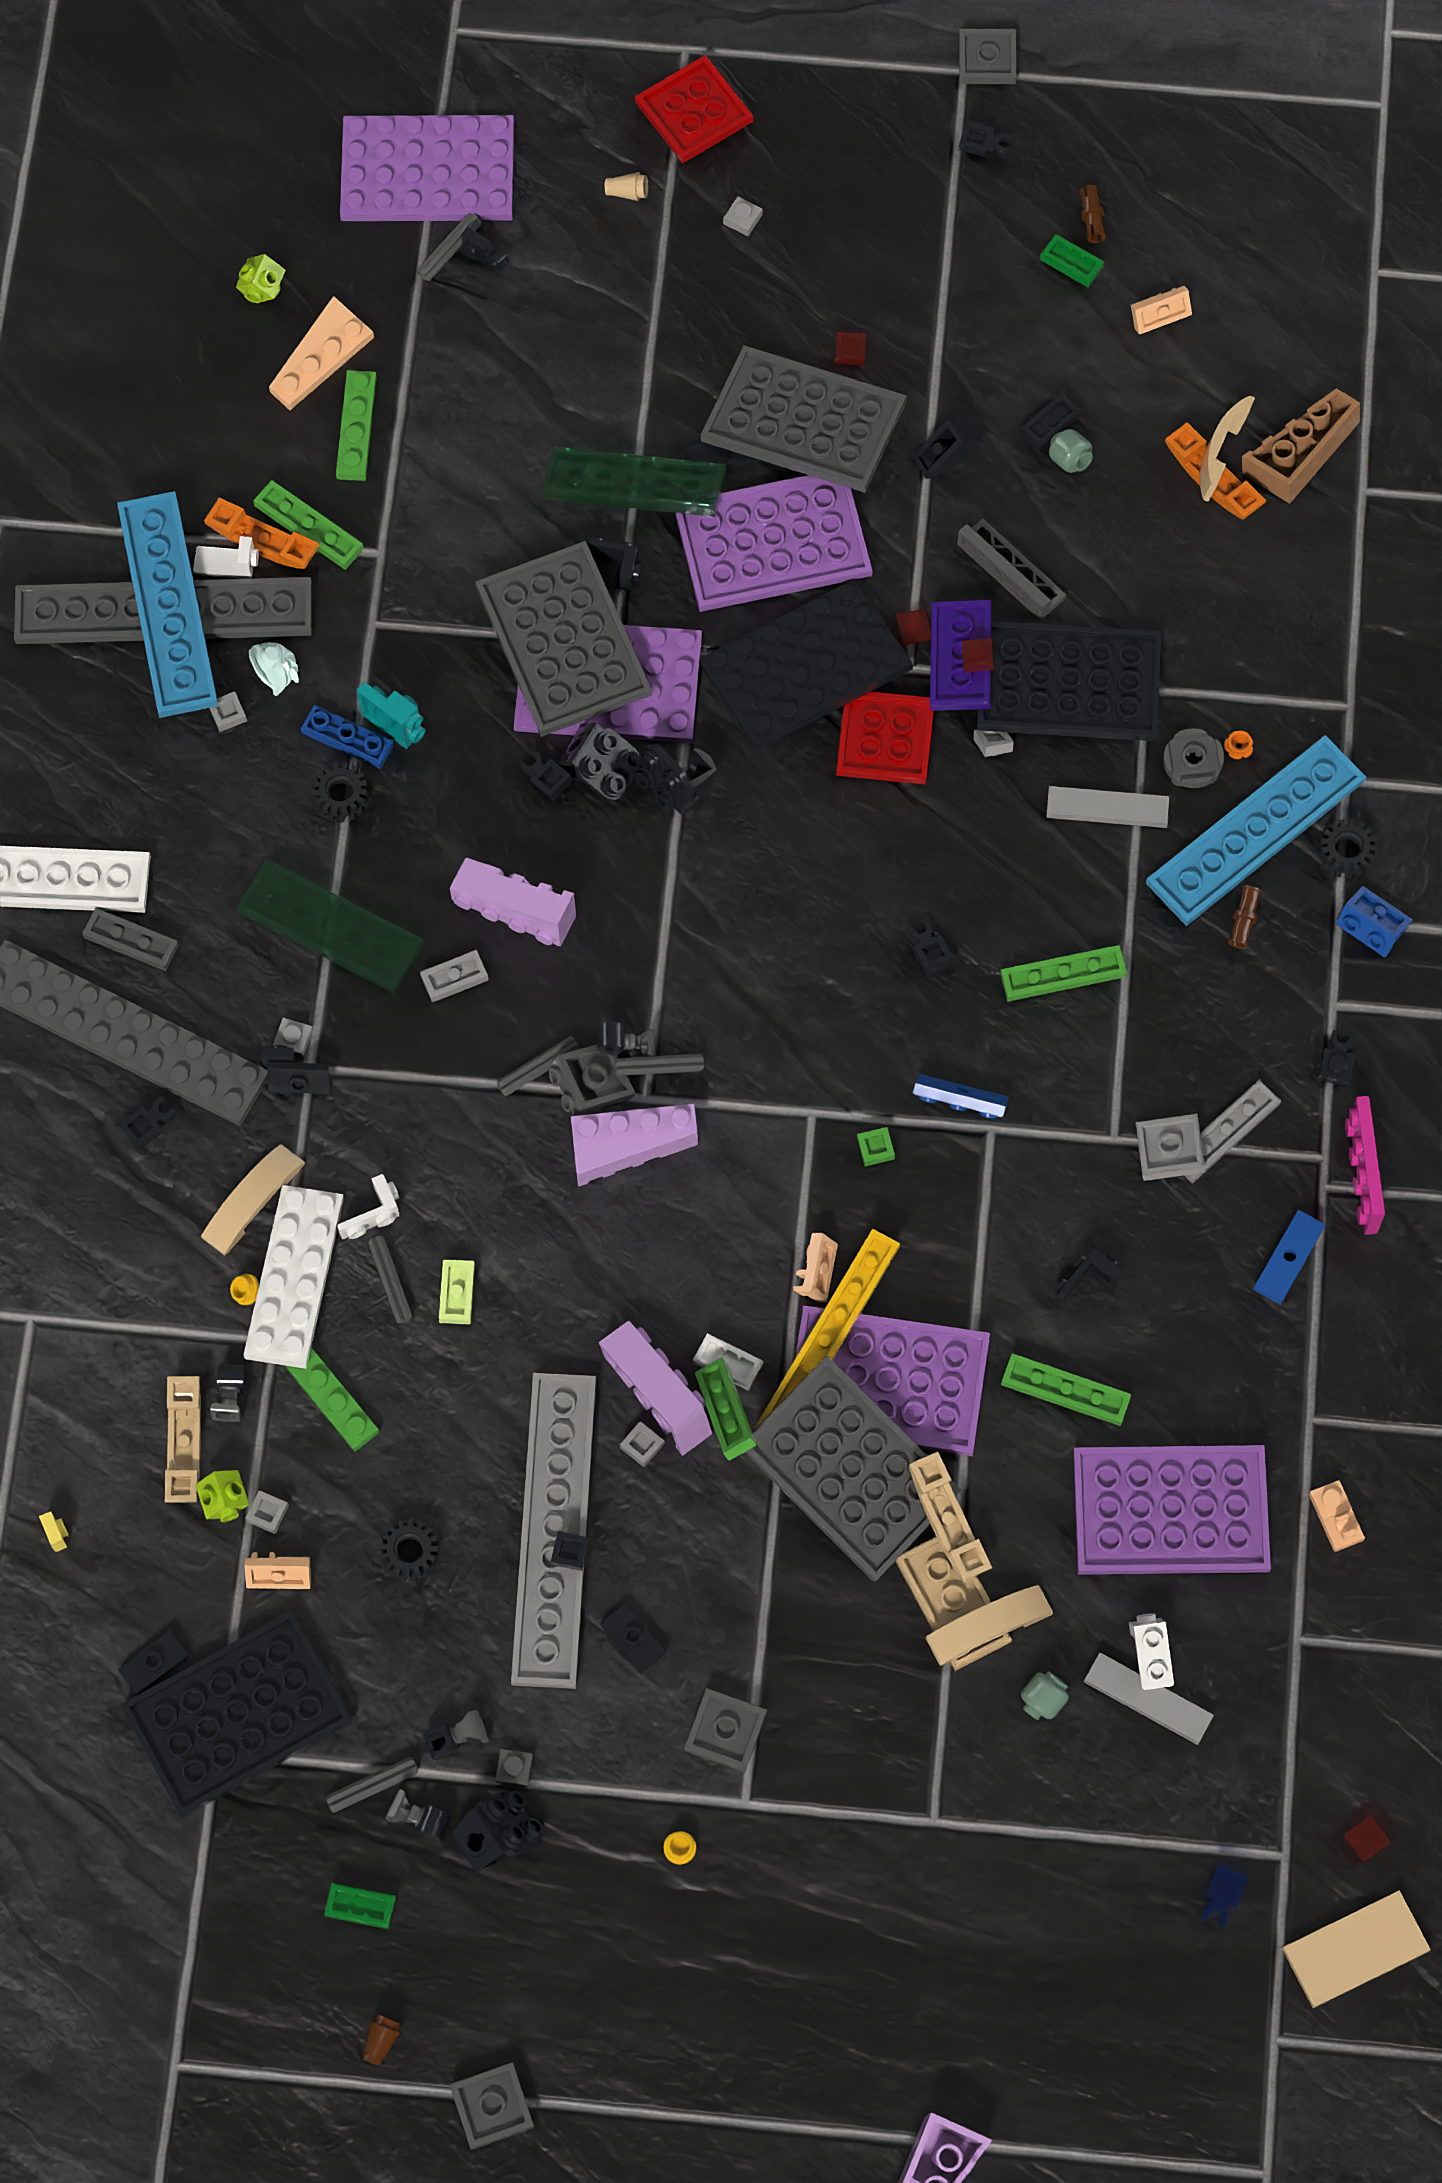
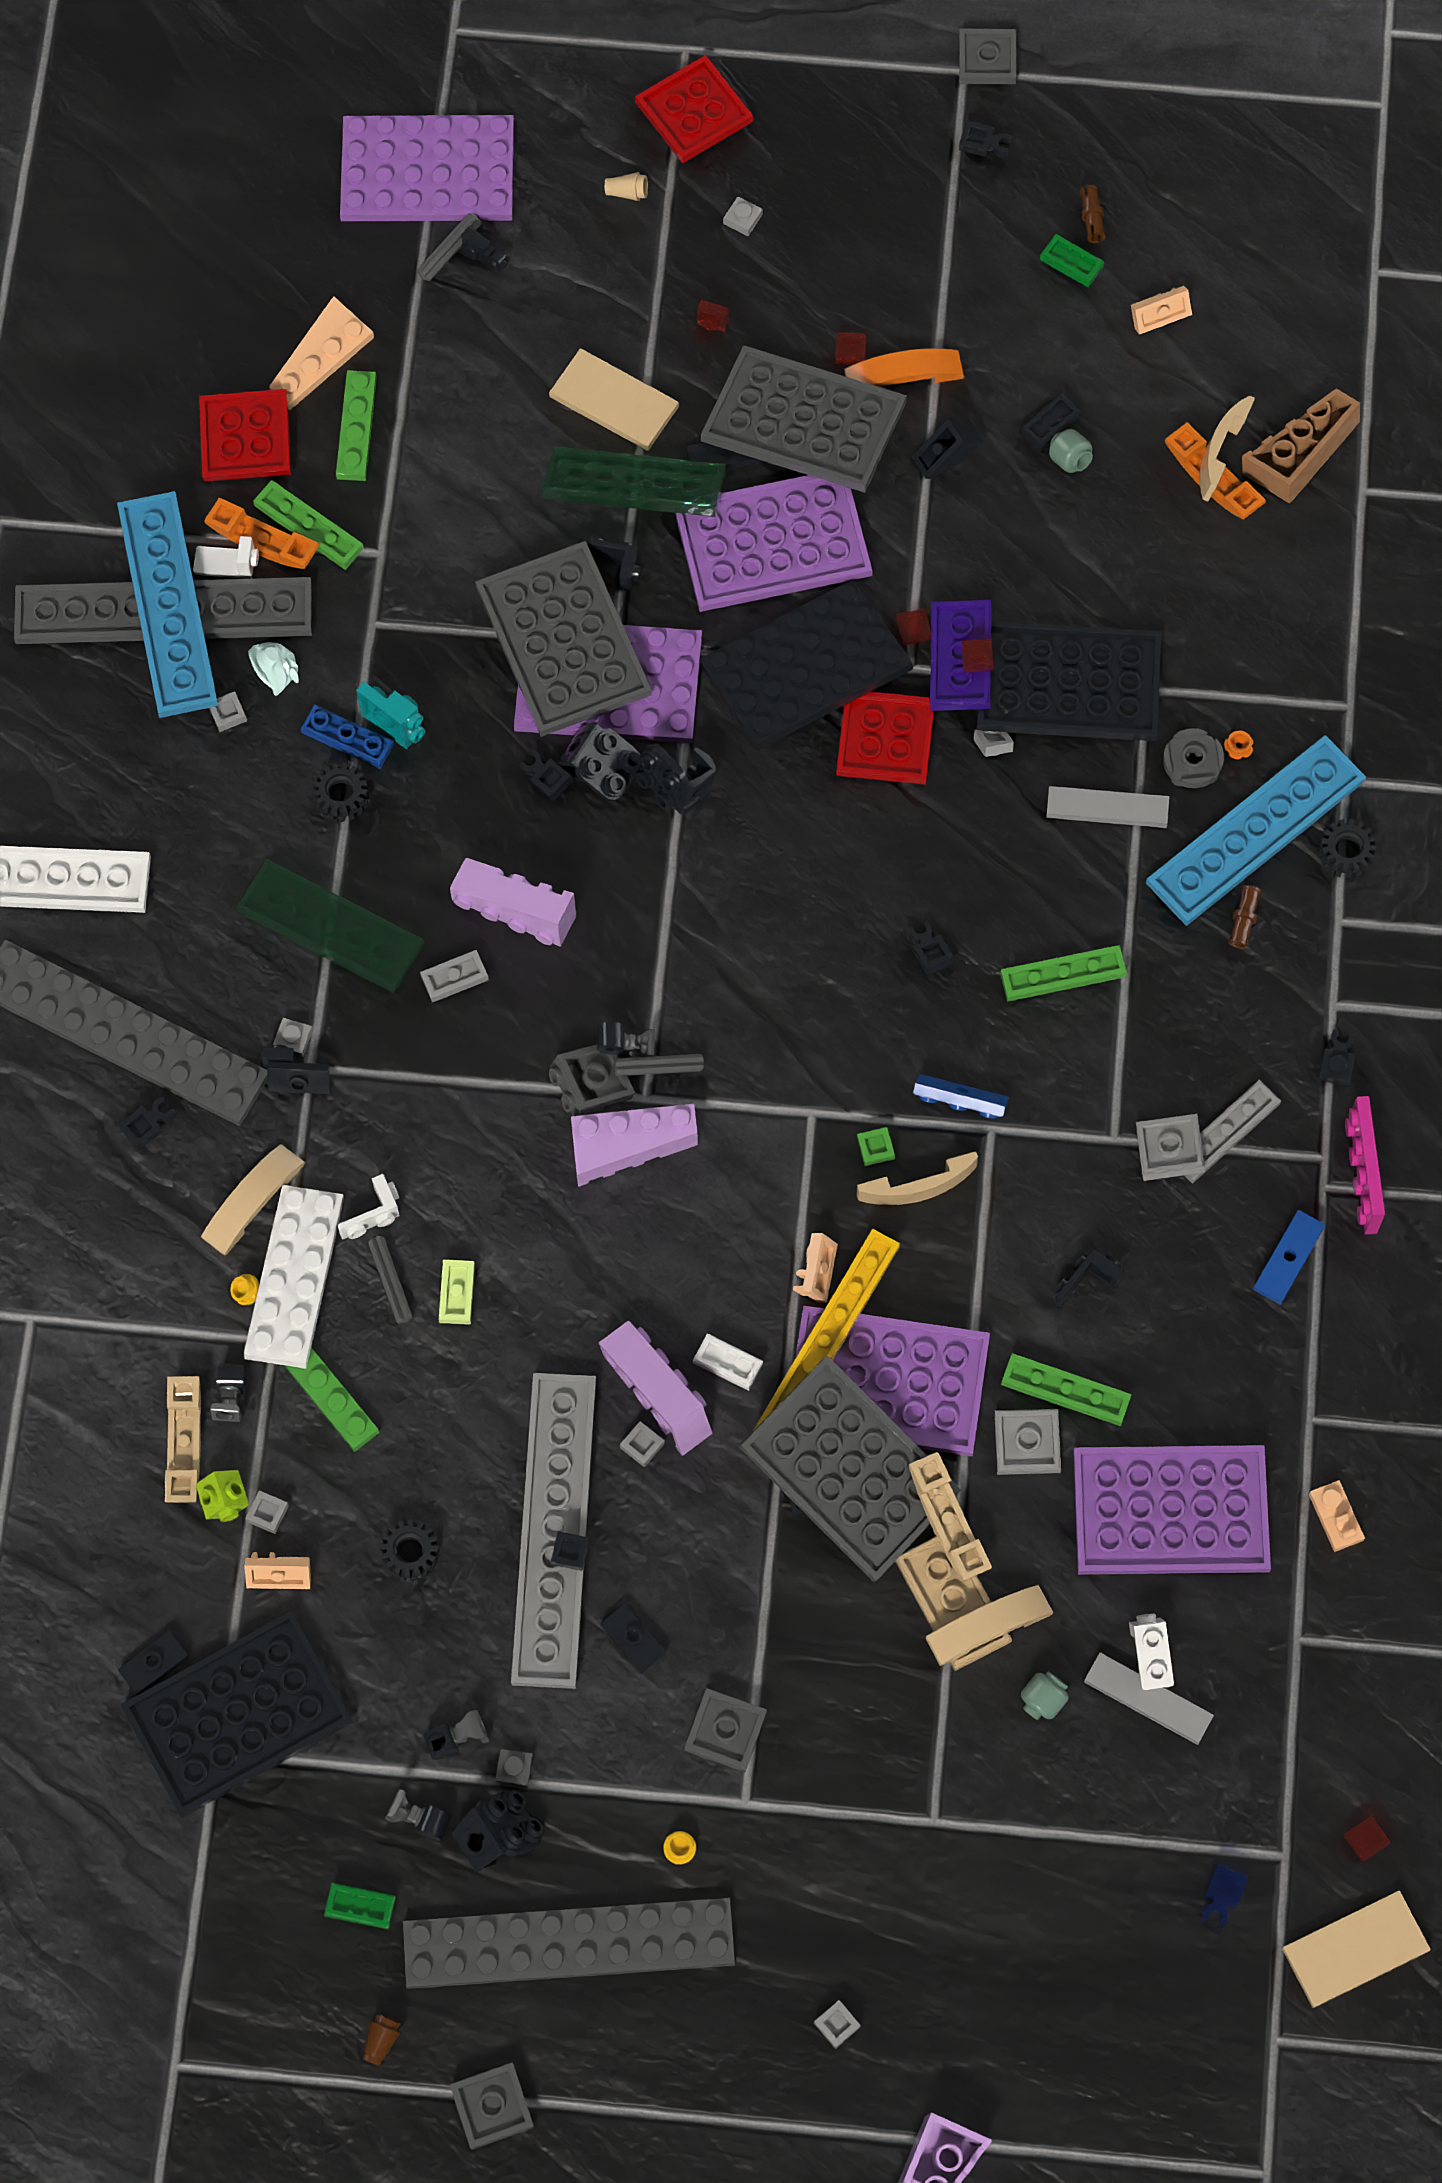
light yellow plate [39,1511,69,1552] -> none
dark grey plate [82,908,179,971] -> none
lime brick [235,254,285,303] -> none
dark grey axle [326,1757,418,1812] -> none
dark grey axle [497,1036,579,1096] -> none
bright green plate [695,1357,756,1461] -> none
dark grey fence [957,518,1066,620] -> none
blue bracket [1336,886,1413,957] -> none
none -> red plate [199,389,291,481]
none -> dark grey plate [403,1898,735,1989]
none -> tan tile [549,348,679,451]
none -> clear red plate [697,300,729,332]
none -> light grey plate [814,2000,861,2049]
none -> orange slope [844,348,964,387]
none -> tan slope [857,1151,978,1205]
none -> light grey tile [994,1409,1061,1475]

